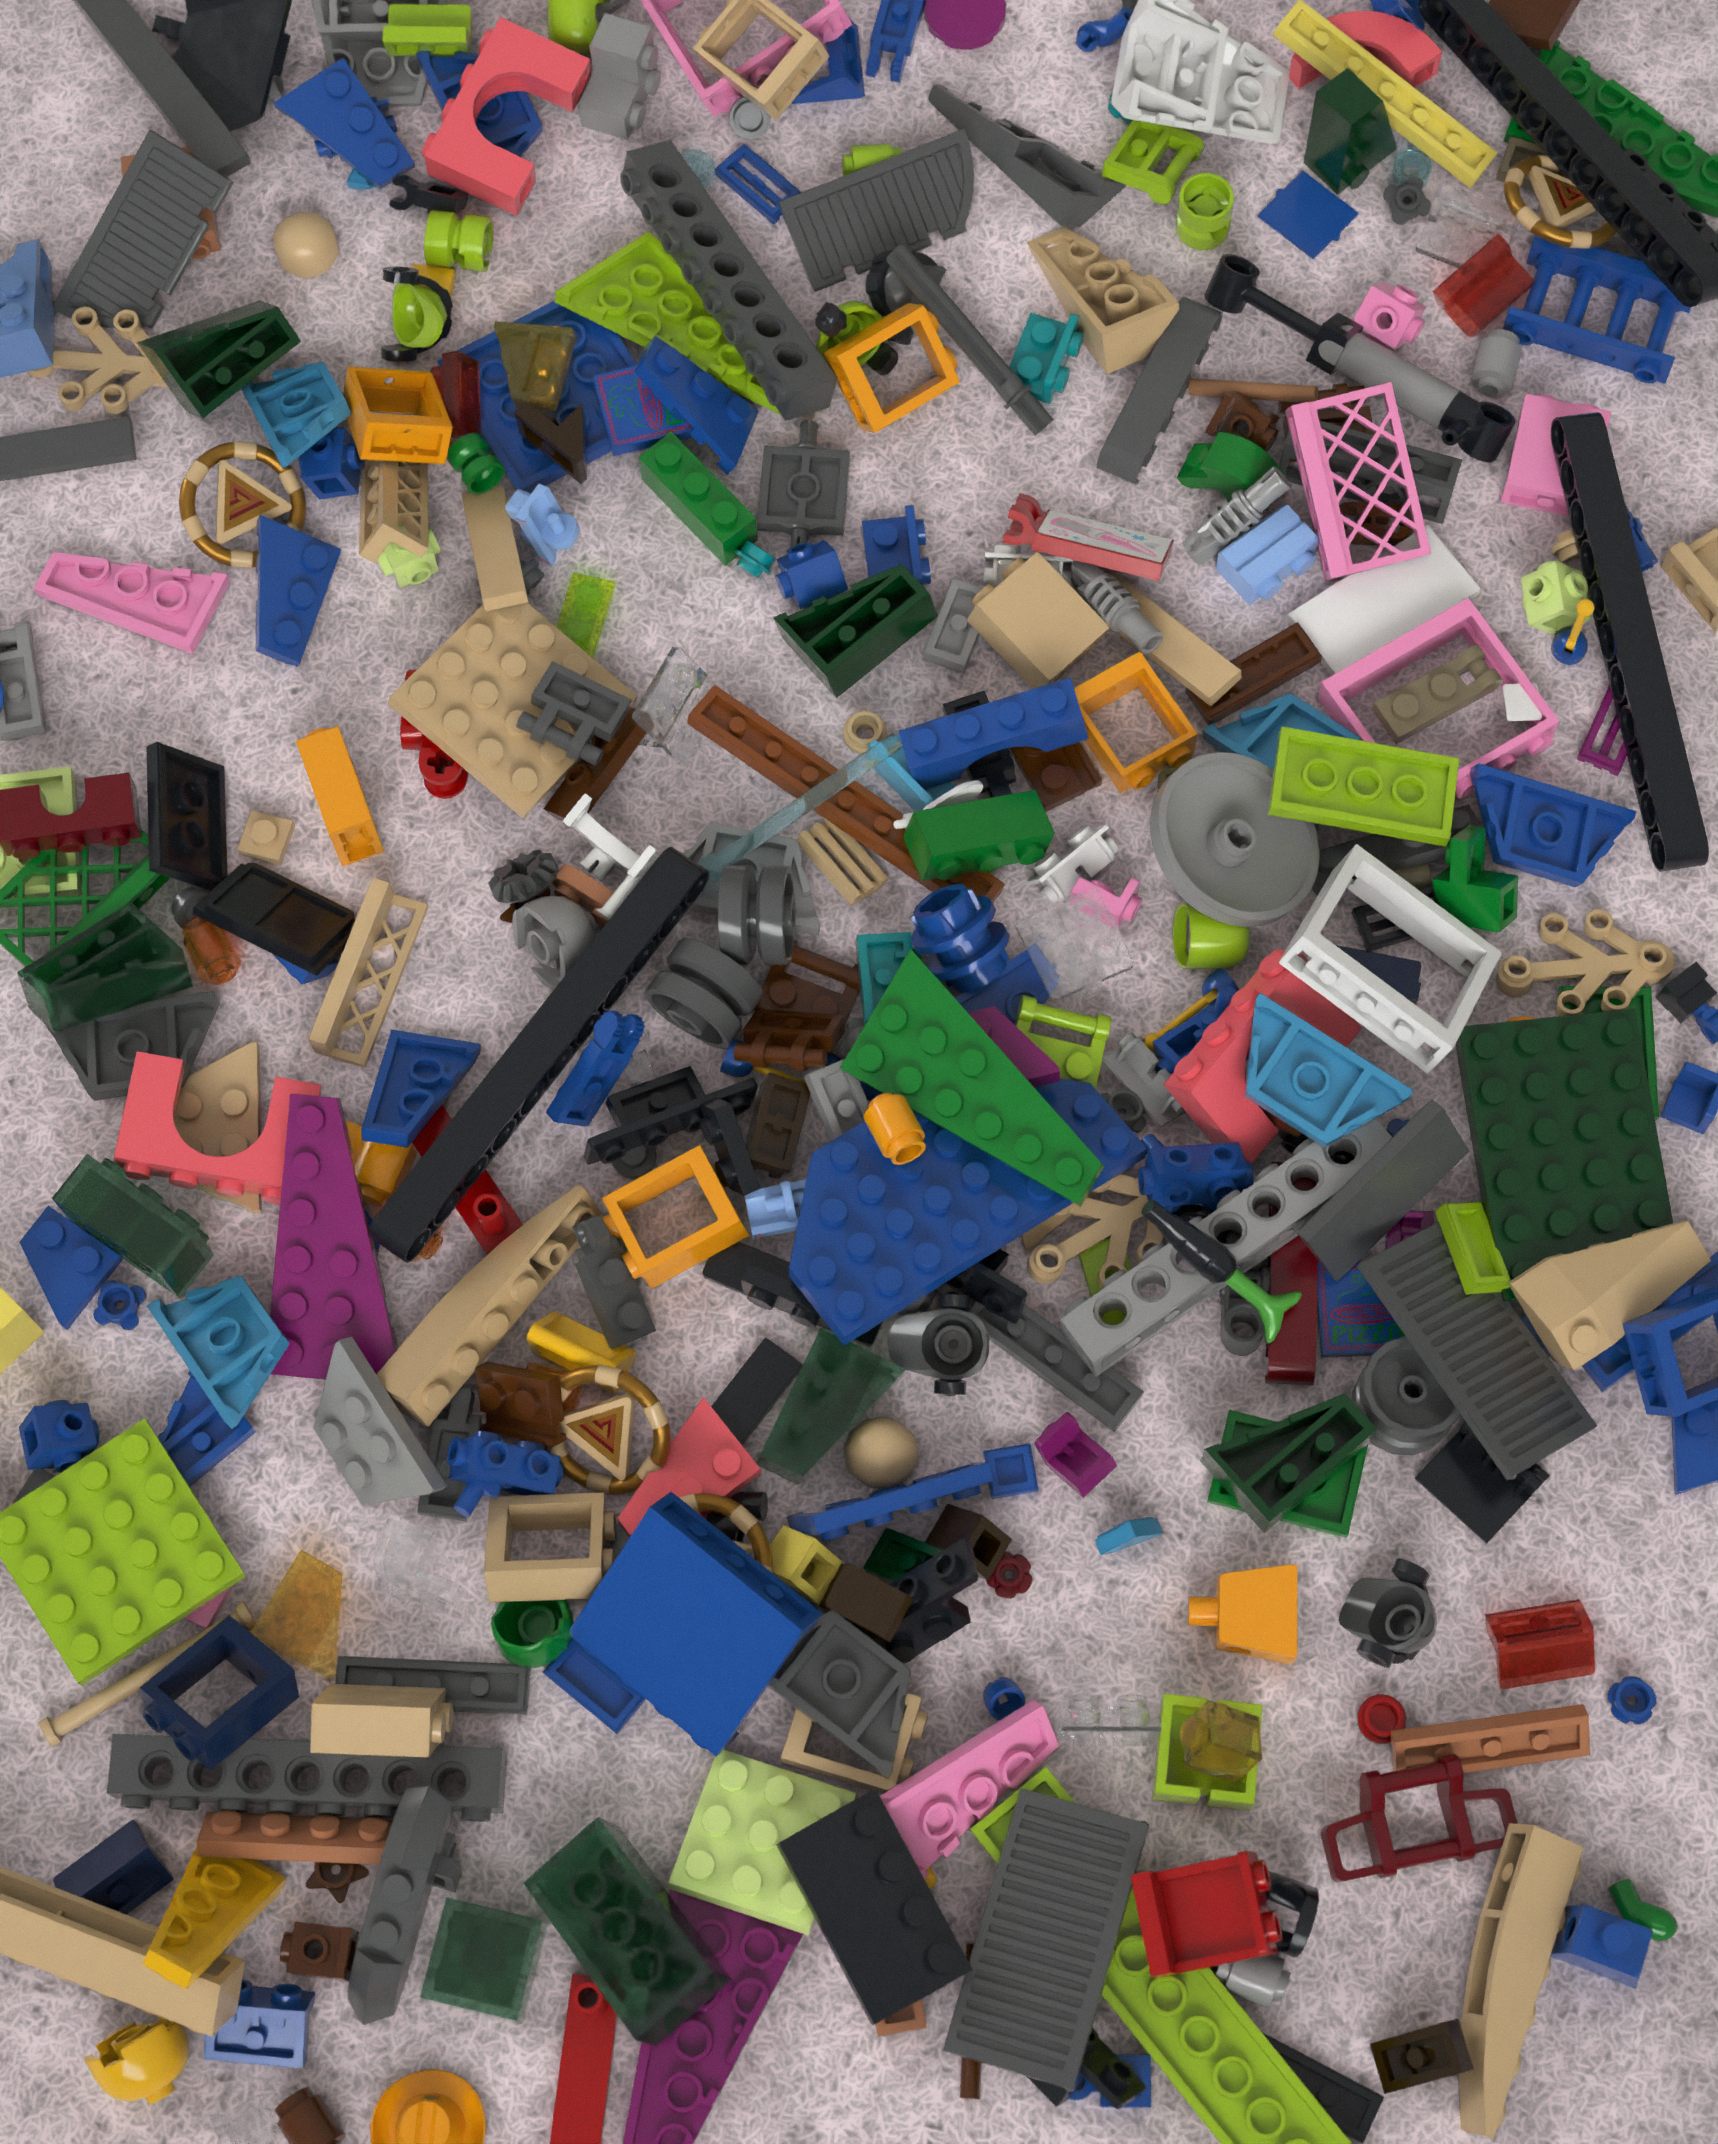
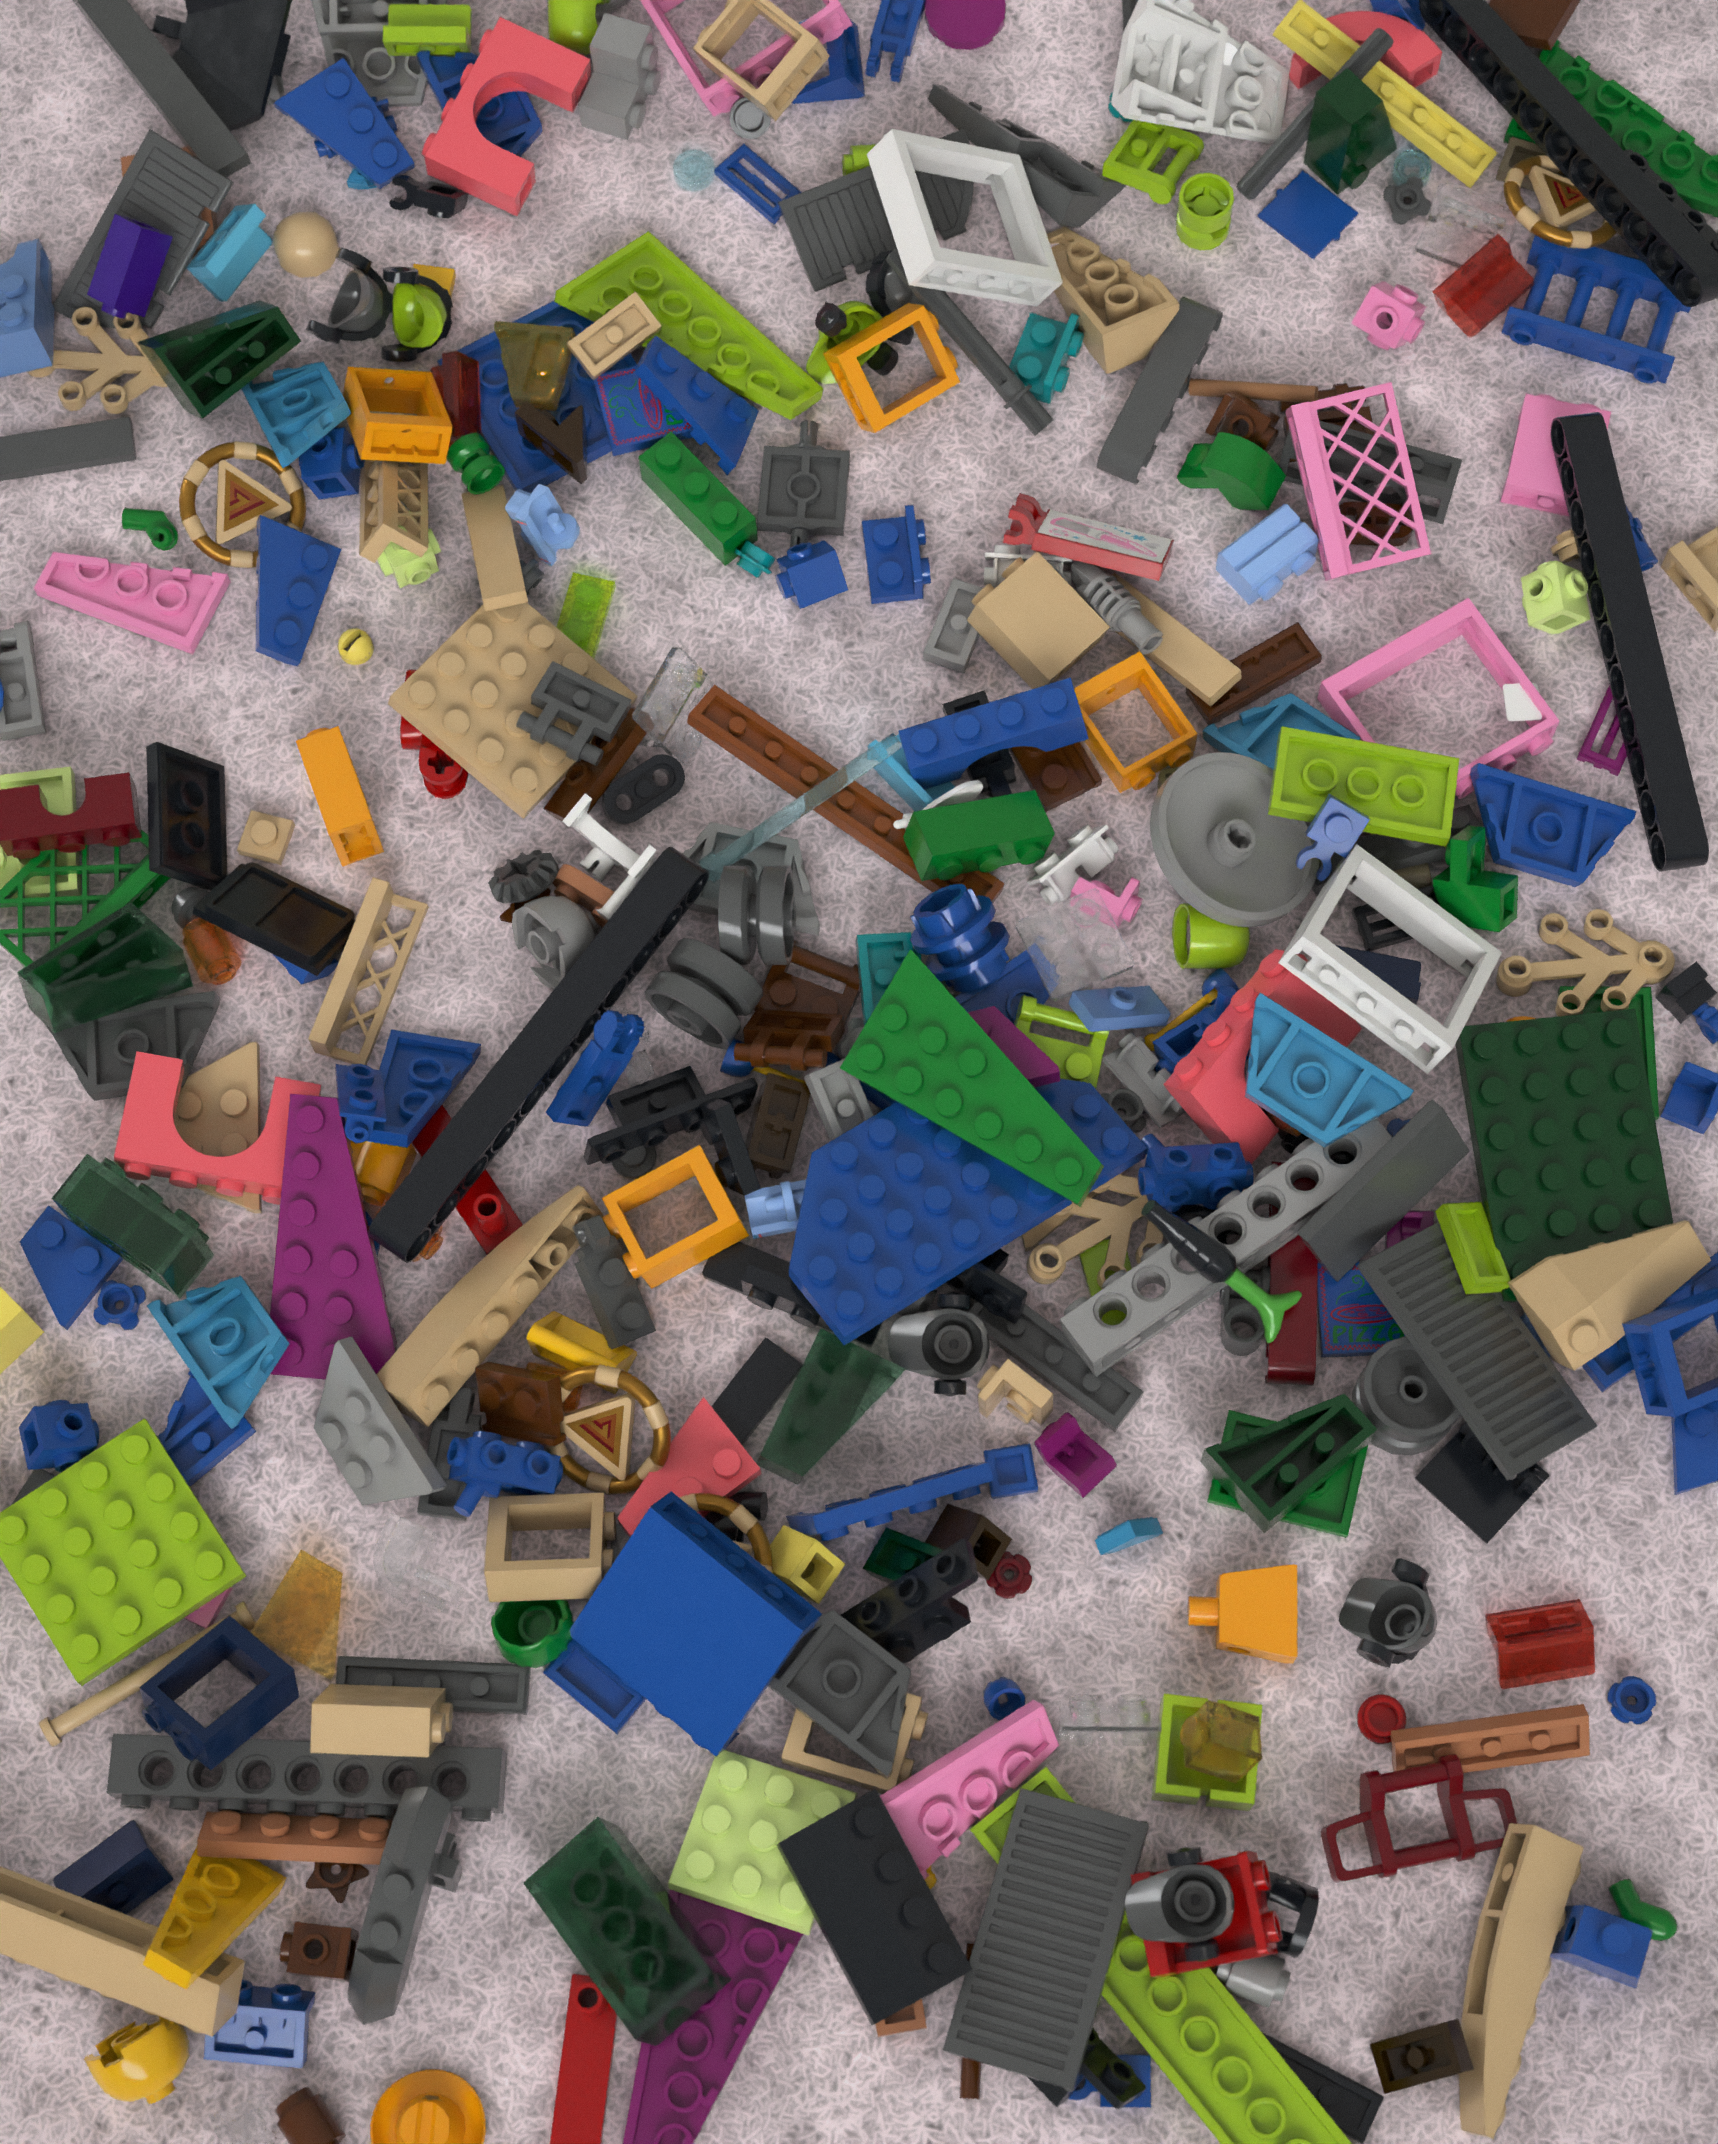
clear green brick [420,1897,548,2024] -> none
lime wheel [424,210,494,272] -> none
dark grey brick [620,139,838,421] -> none
dark green wedge [773,564,938,698] -> none
tan tile [797,819,888,906] -> none
dark brown slope [819,1563,914,1642] -> none
tan plate [843,711,887,755] -> none
tan hair [843,1417,918,1489] -> none
light orange brick [864,1093,926,1165] -> none
blue arm [1076,7,1133,52] -> none
light grey hinge [1183,466,1292,565] -> none
black piece [1204,254,1516,462] -> none
white tile [1287,525,1481,676] -> none
dark tan plate [1372,644,1503,744] -> none
light grey brick [1471,329,1522,397] -> none
hinge [1551,599,1594,665] -> none
none -> dark purple brick [87,214,173,319]
none -> green arm [122,508,178,551]
none -> medium azure panel [186,204,272,302]
none -> cap [306,247,393,344]
none -> blue hinge [335,1064,387,1143]
none -> light yellow hinge [338,628,374,665]
none -> tan plate [567,291,662,381]
none -> black plate [602,754,685,824]
none -> white window [867,129,1063,306]
none -> tan bracket [977,1359,1053,1425]
none -> medium blue plate [1068,986,1171,1032]
none -> dark grey cap [1125,1847,1234,1962]
none -> dark grey axle [1237,28,1393,200]
none -> plate [1295,794,1370,881]

